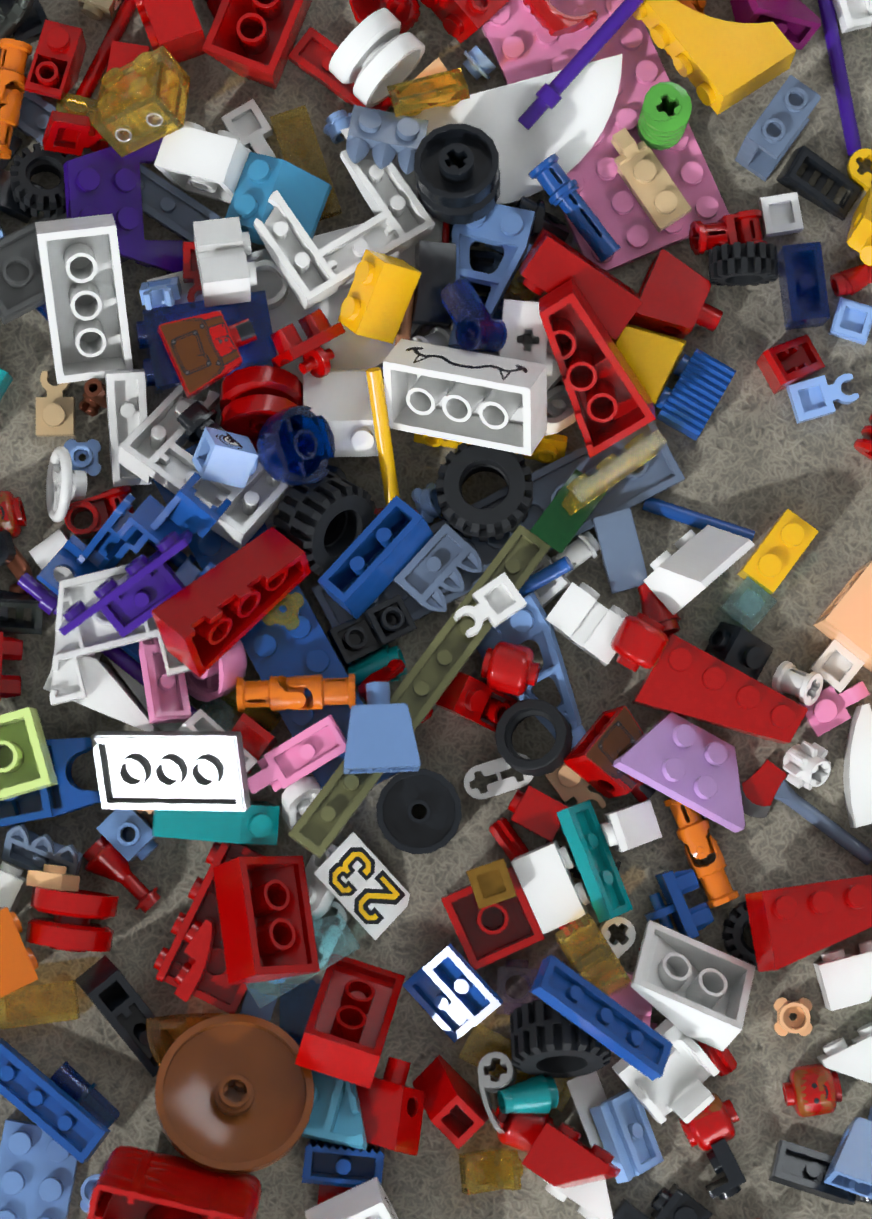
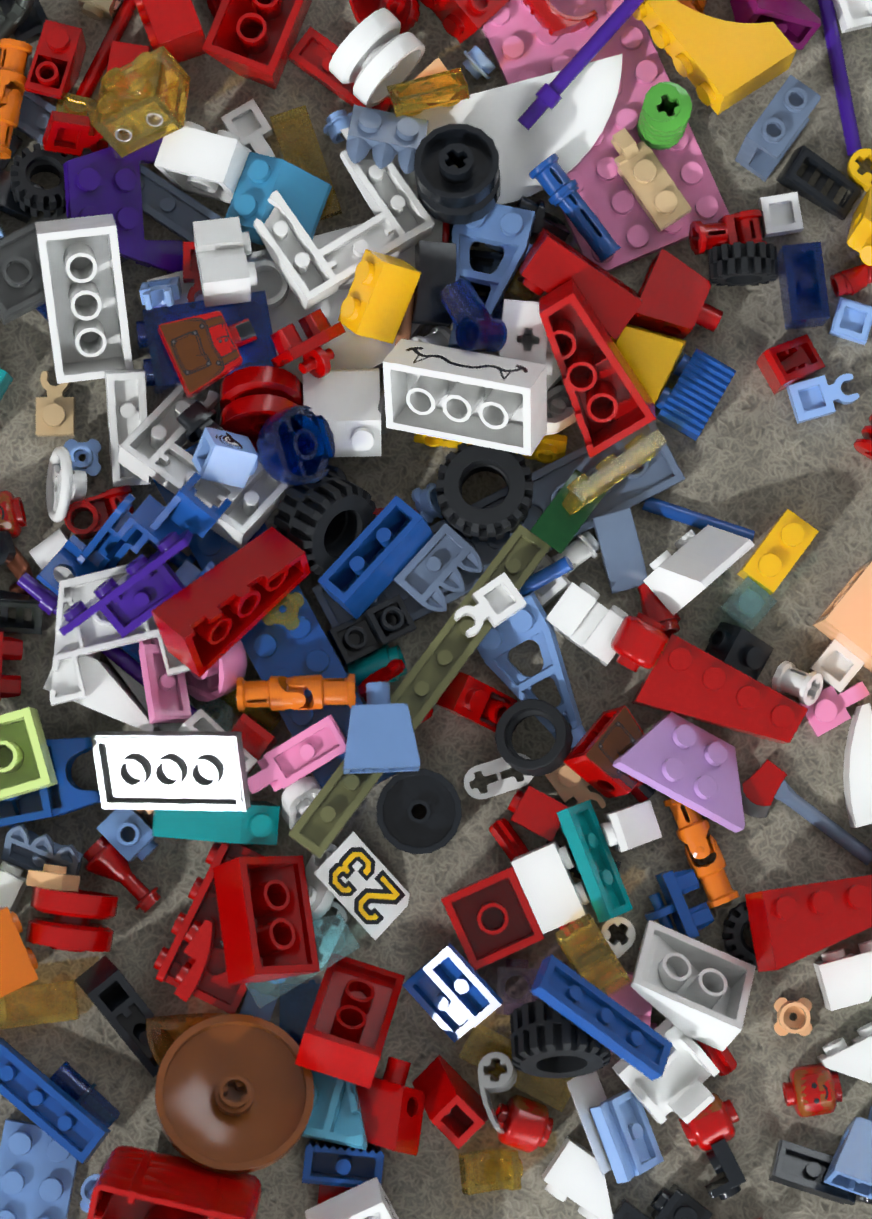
copper arm [79,378,107,417] -> none
yellow bar [366,367,400,506] -> none
pearl gold plate [466,858,517,909] -> none
red head [481,641,540,696] -> none
teal cone [497,1074,559,1114] -> none
red slope [521,1122,621,1188] -> none
white gear [783,740,831,790] -> none

